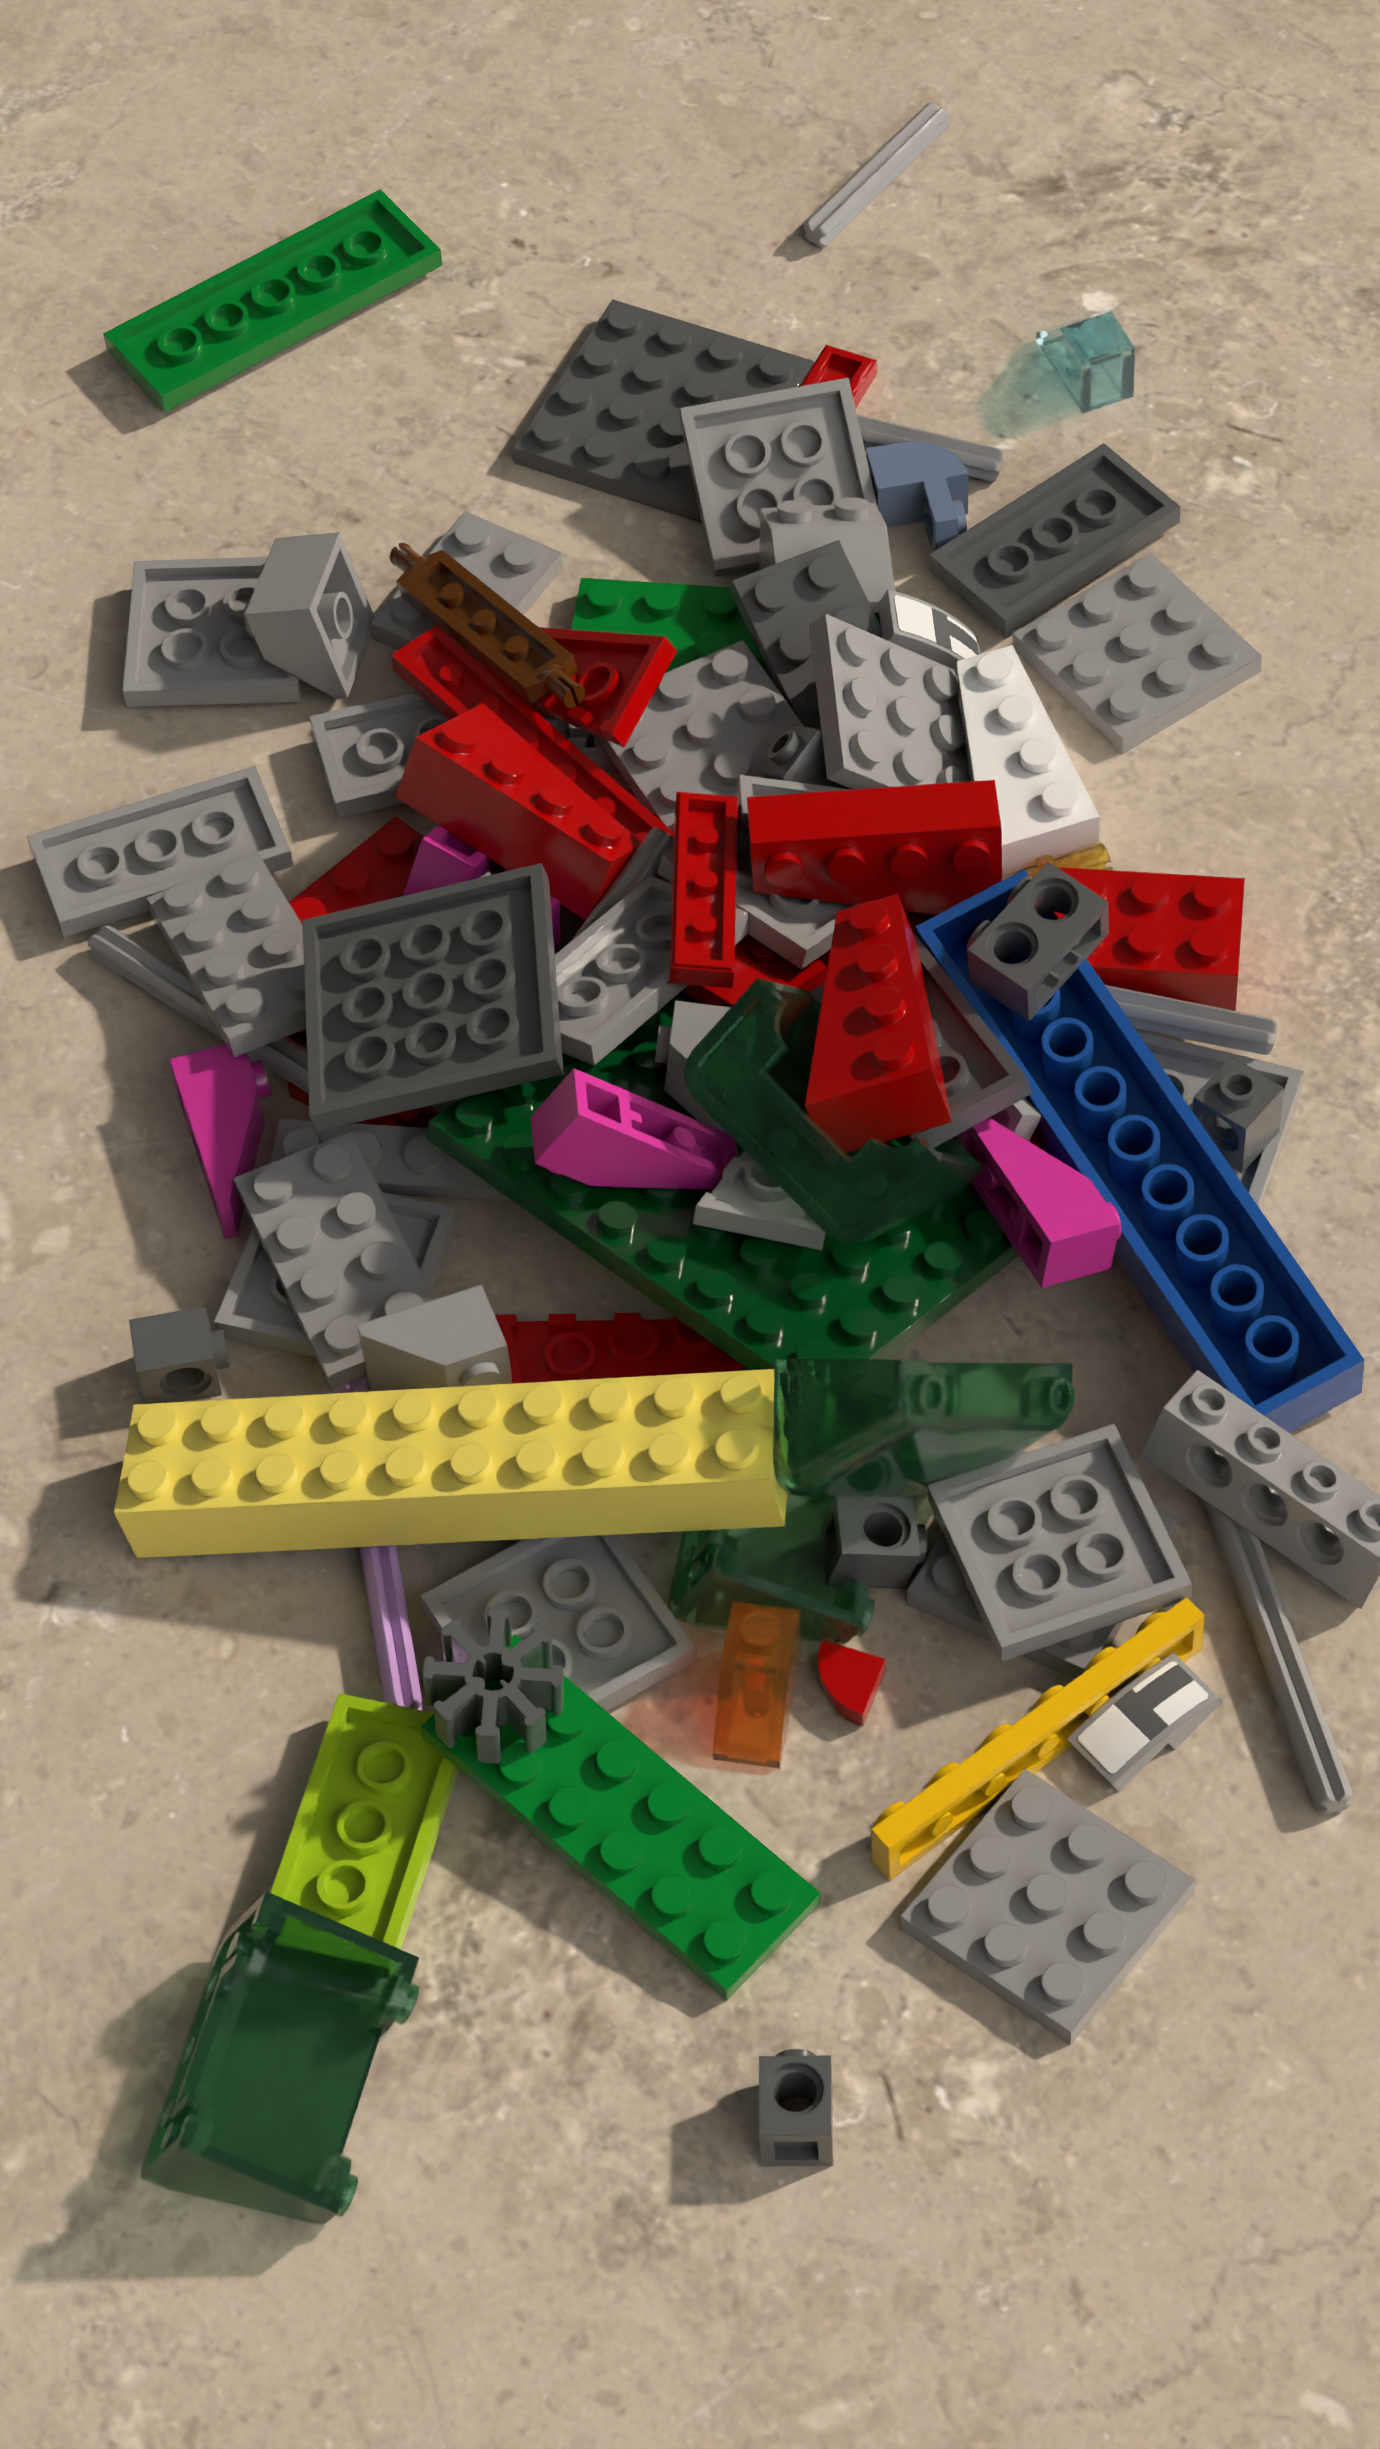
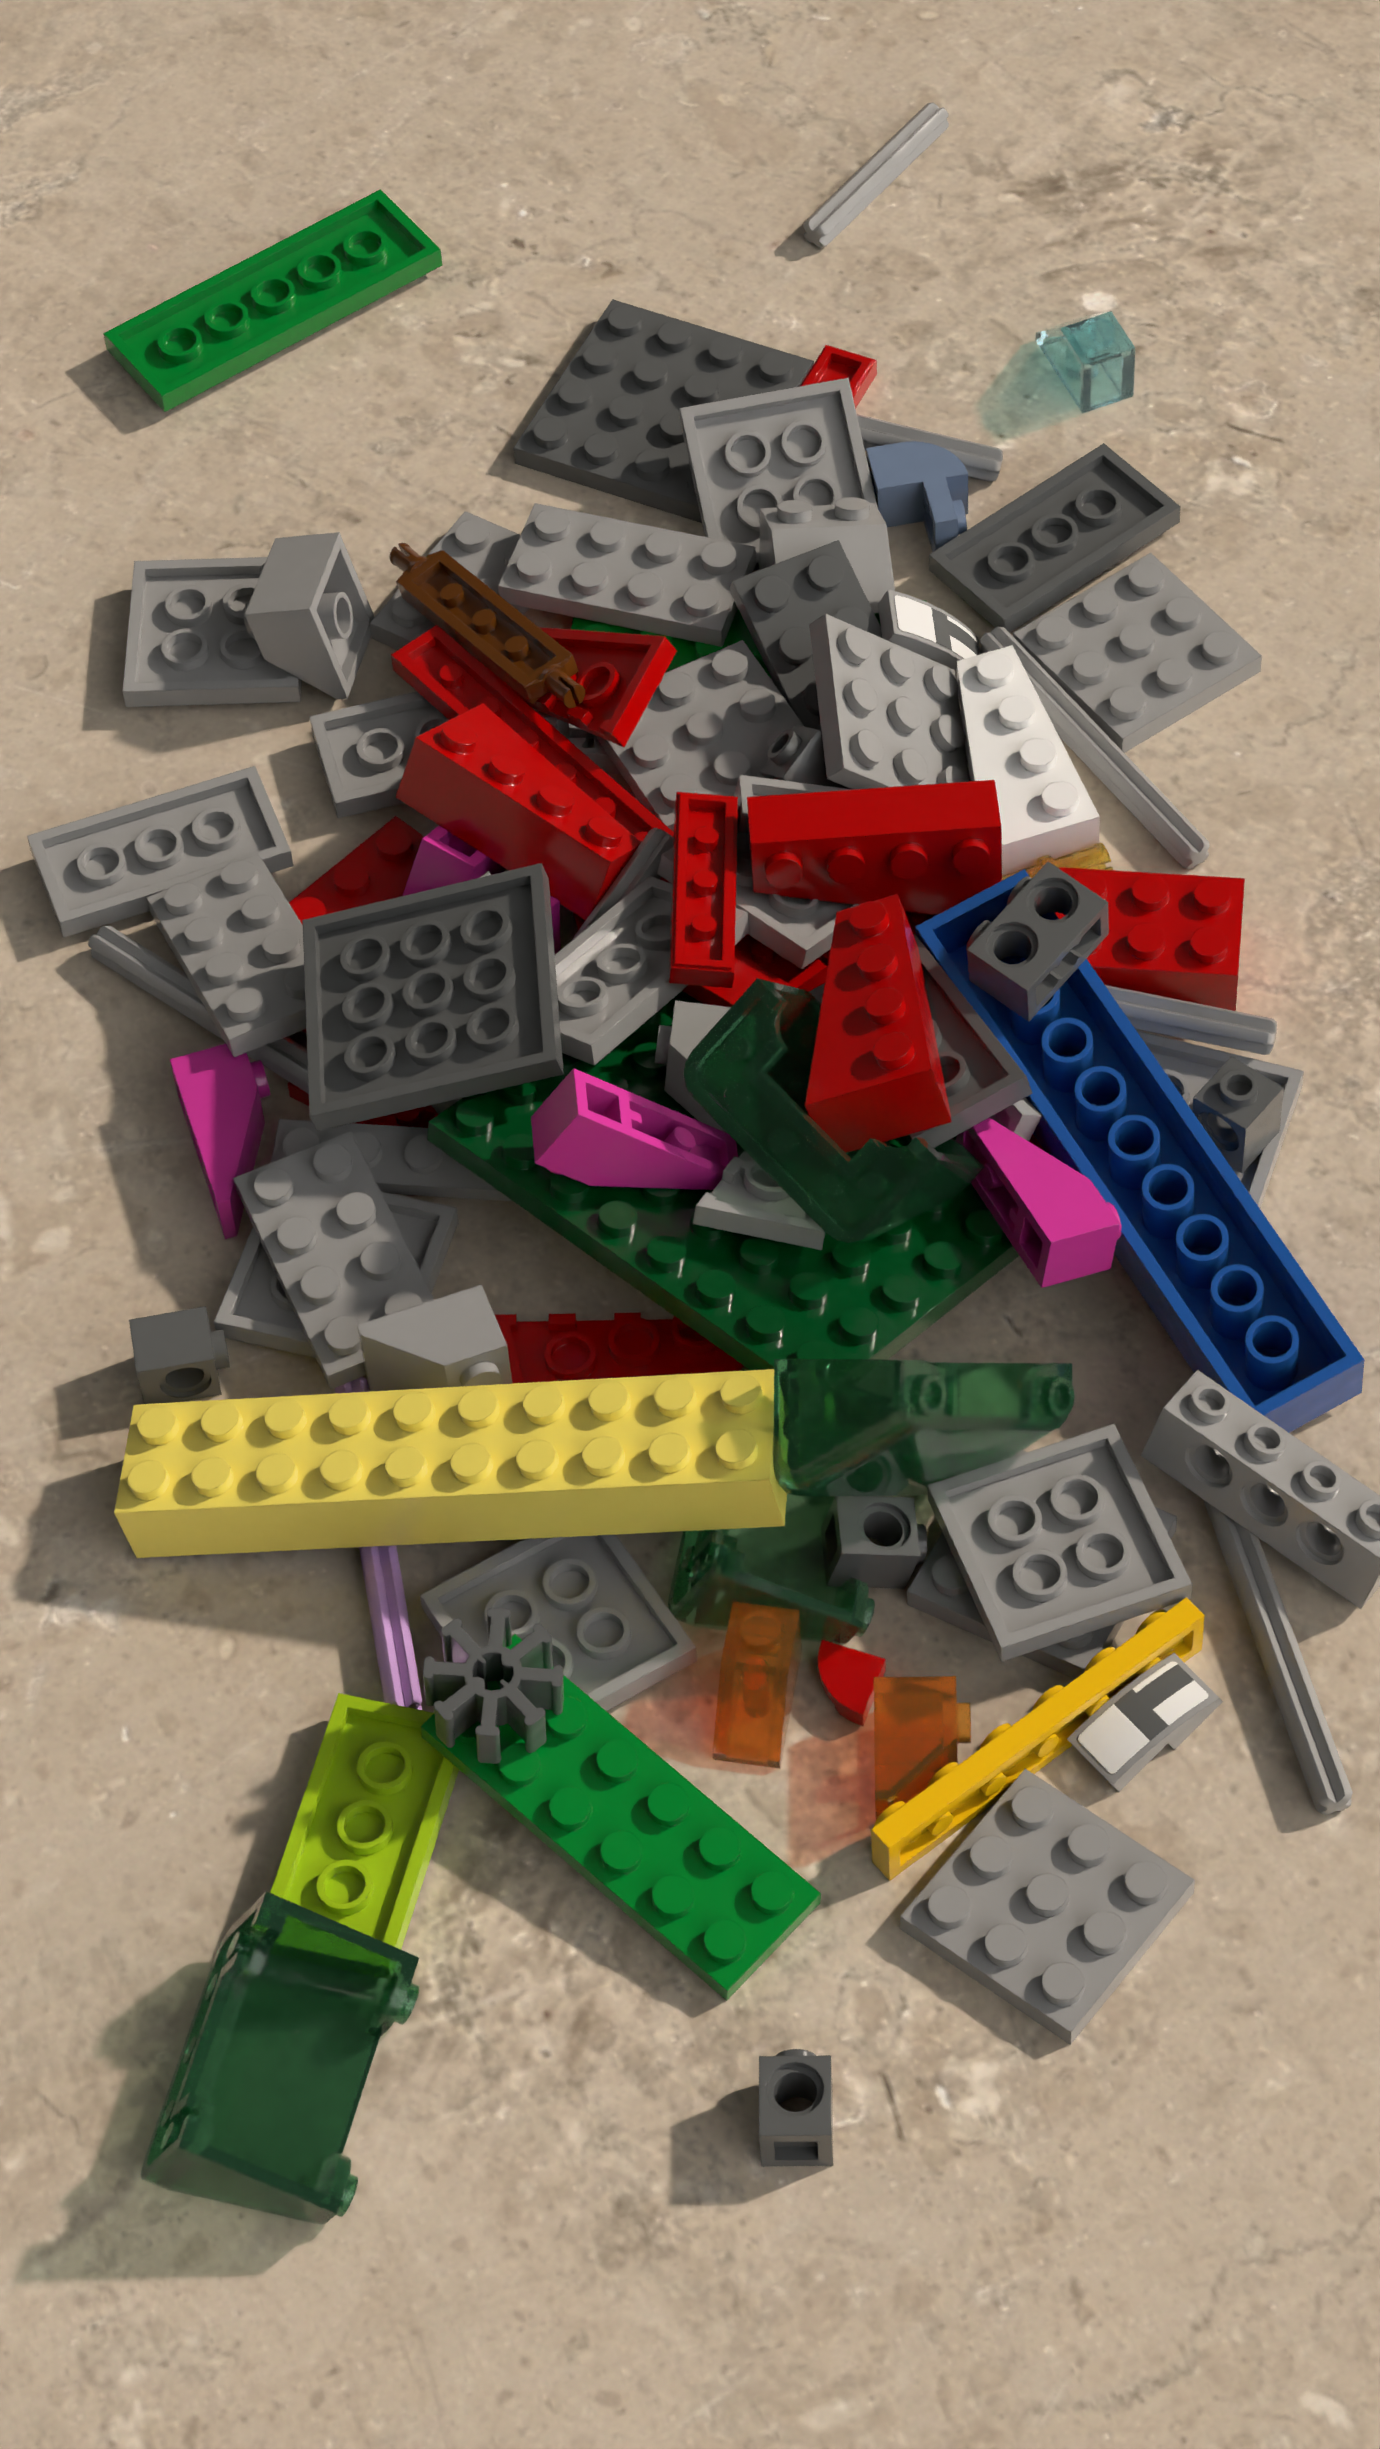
none -> light grey plate [498,503,756,647]
none -> clear orange slope [874,1676,971,1820]
none -> light grey axle [980,627,1210,869]

